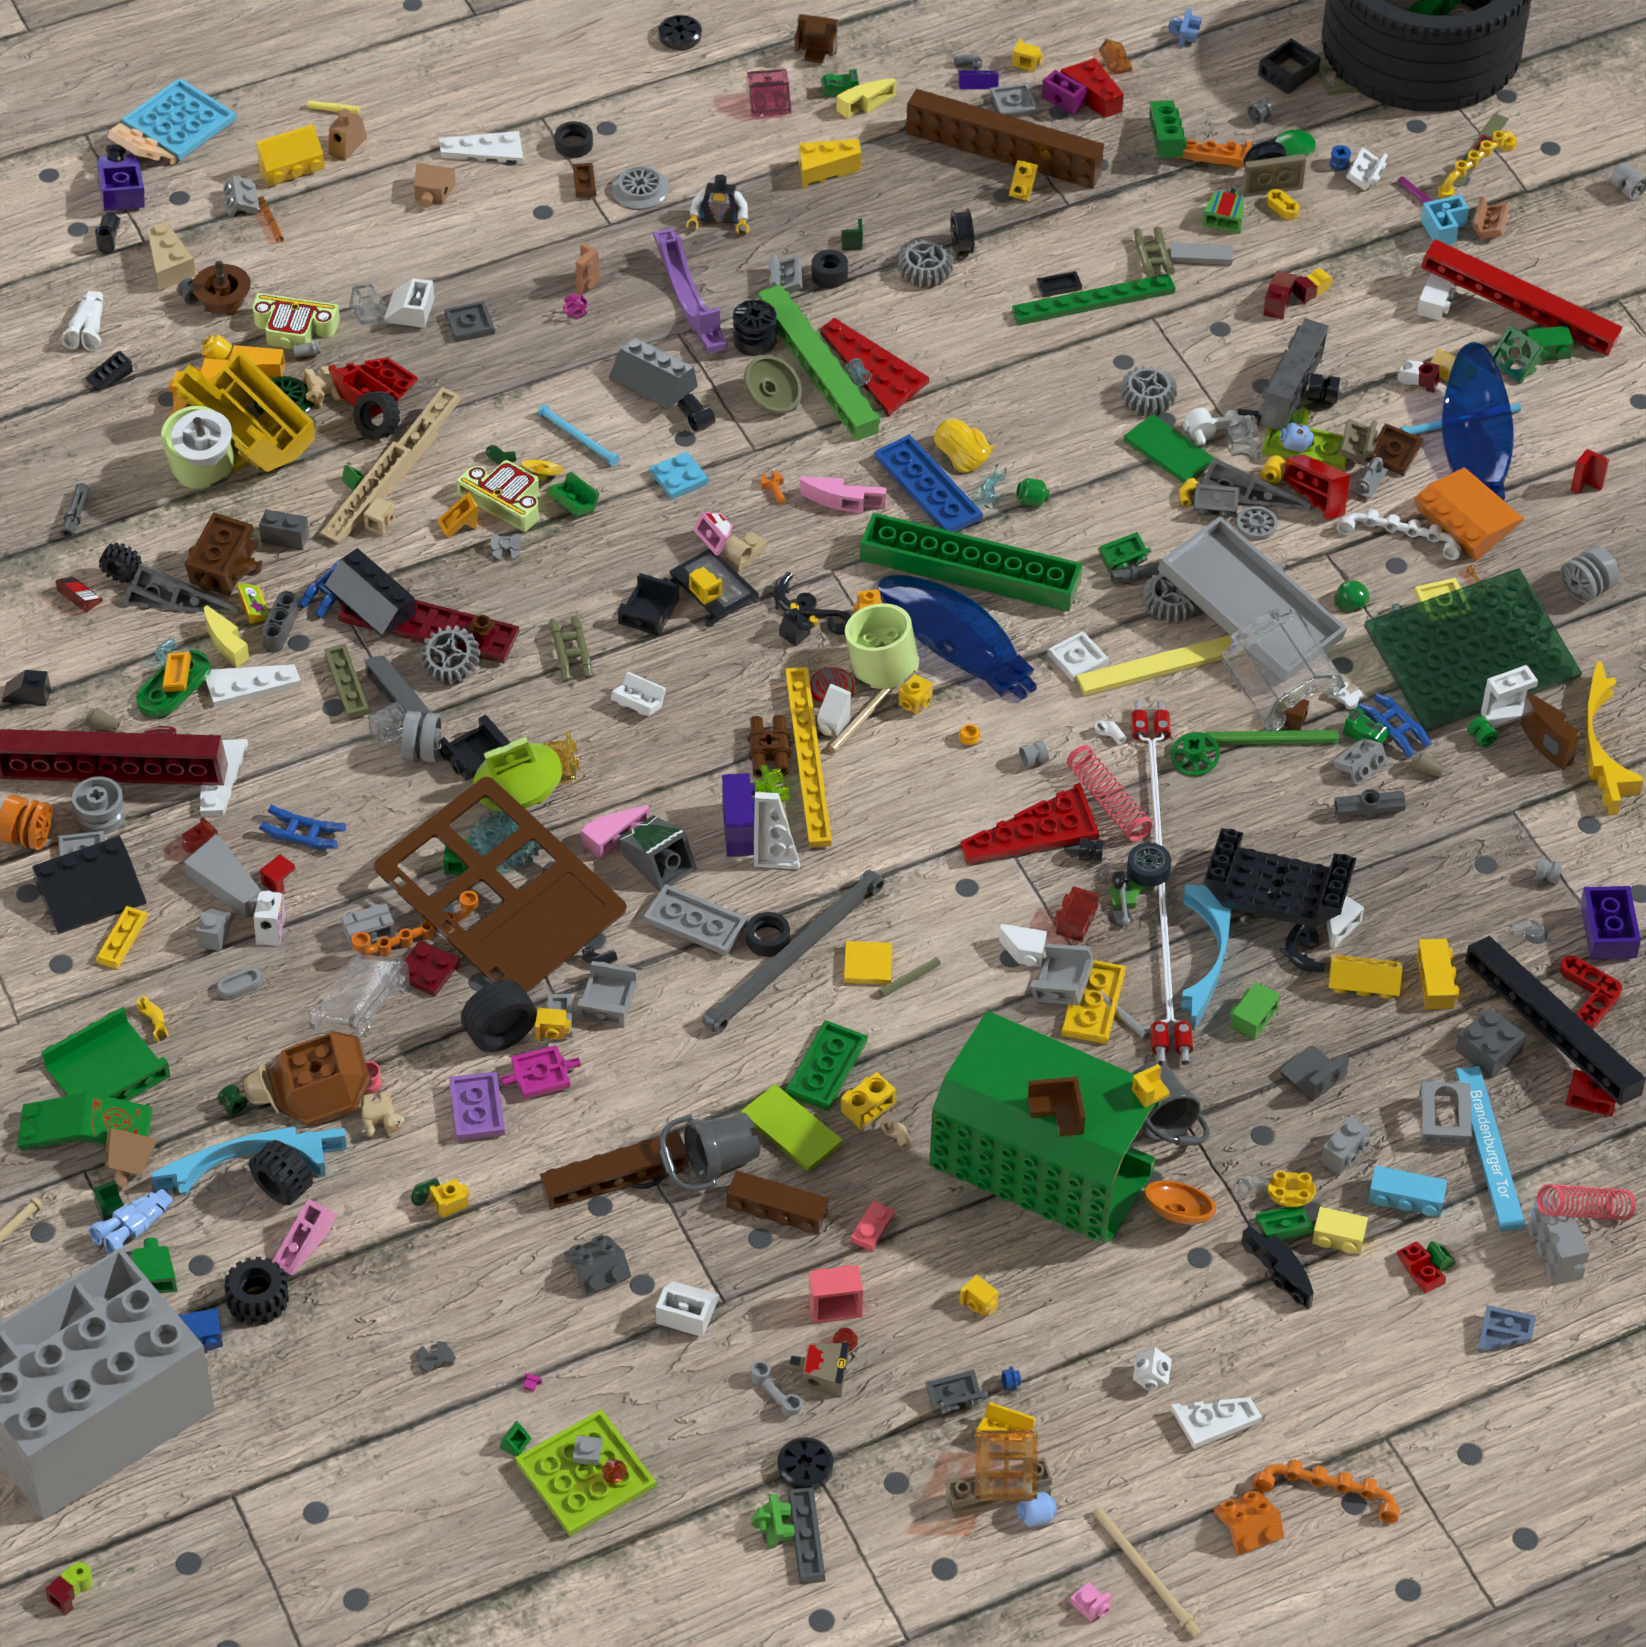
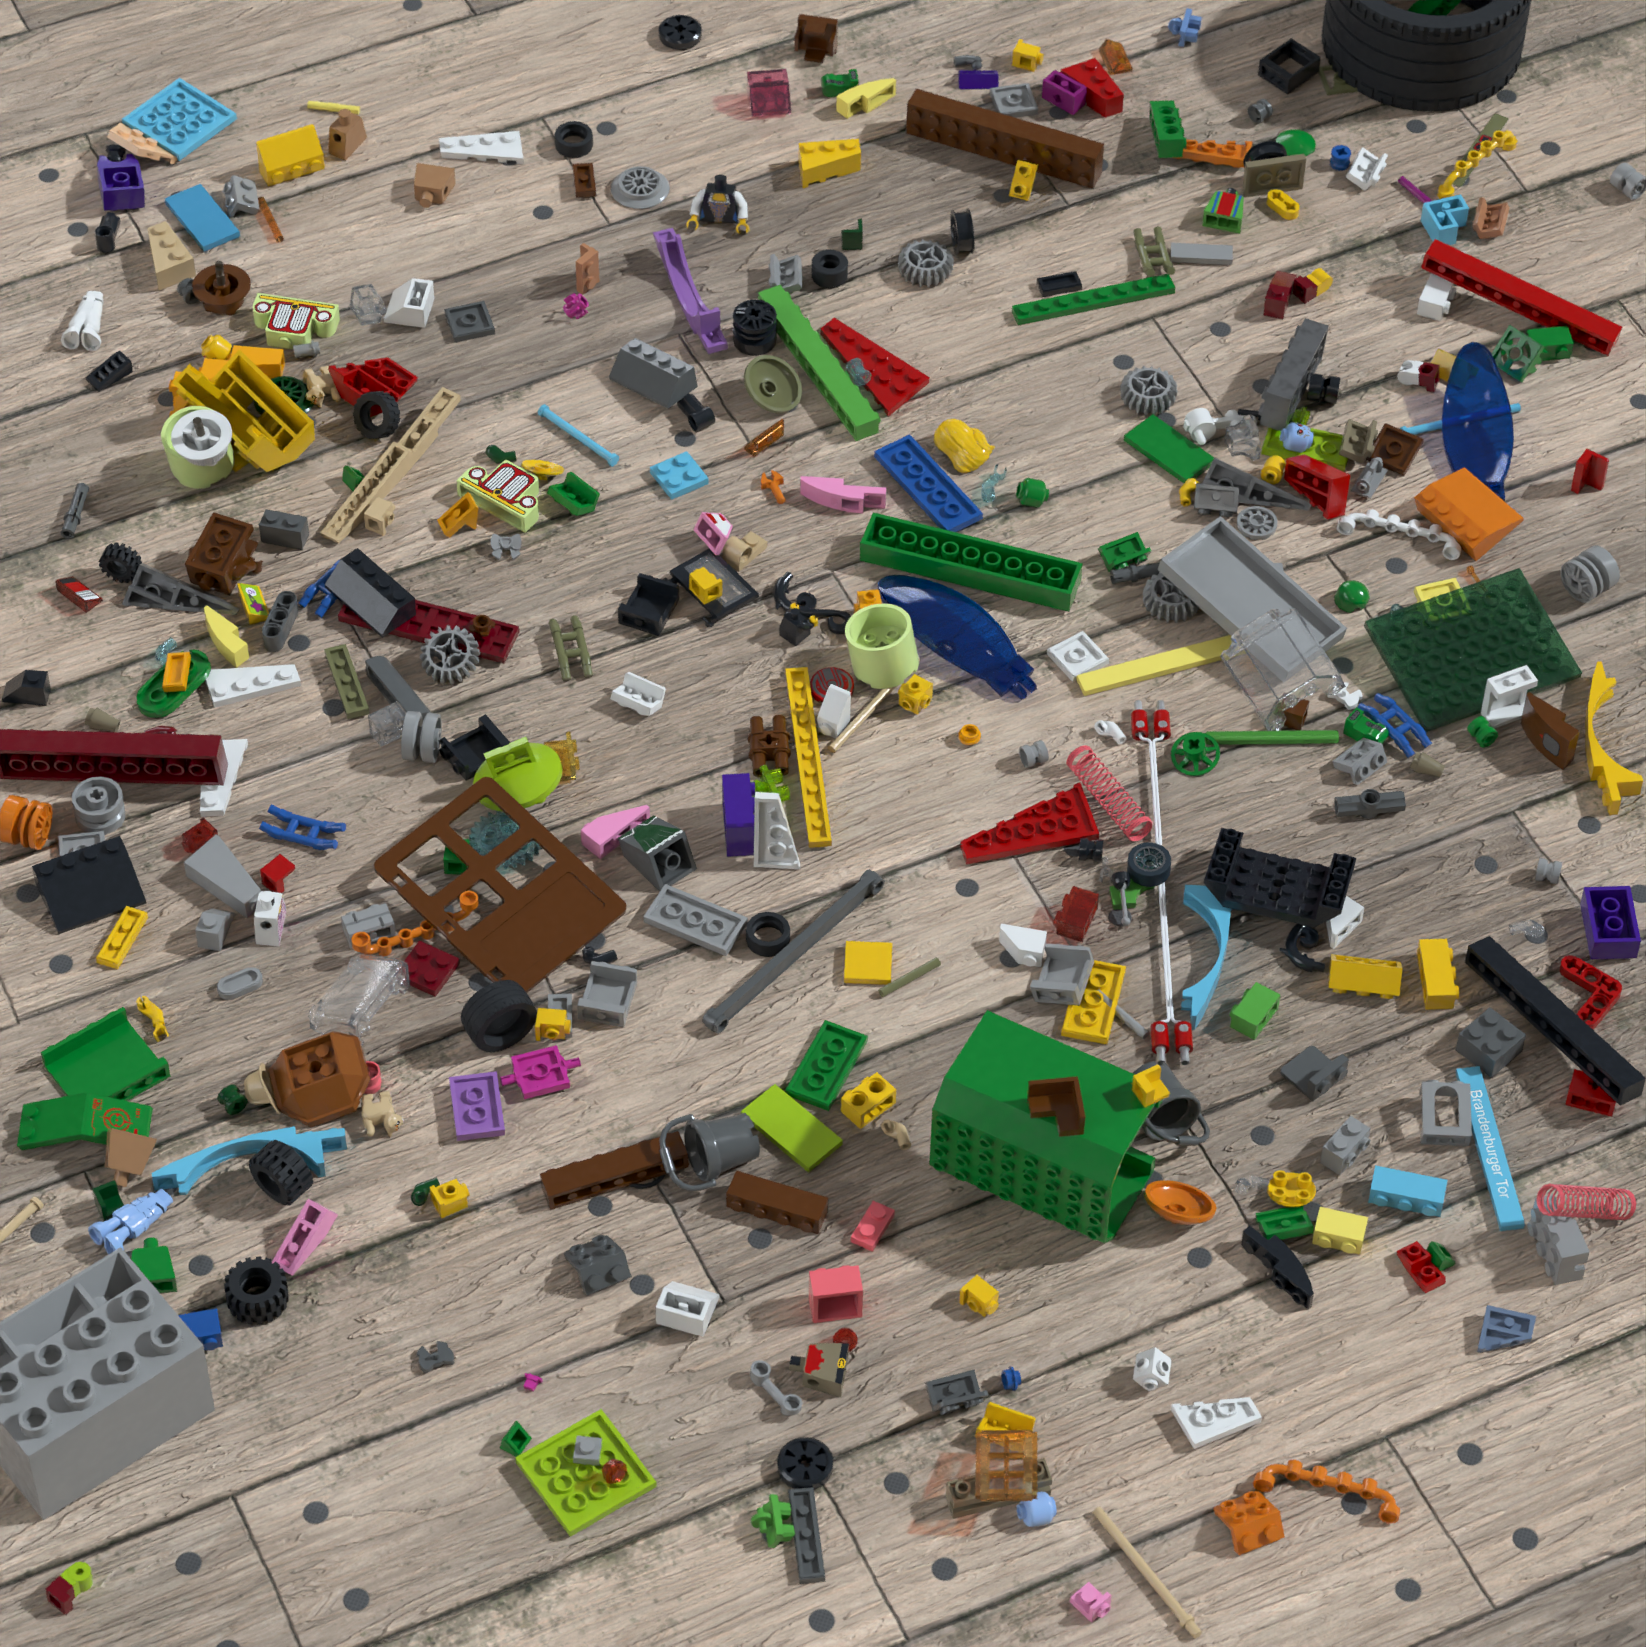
none -> dark azure tile [164,183,240,252]
none -> clear orange slope [744,419,784,457]

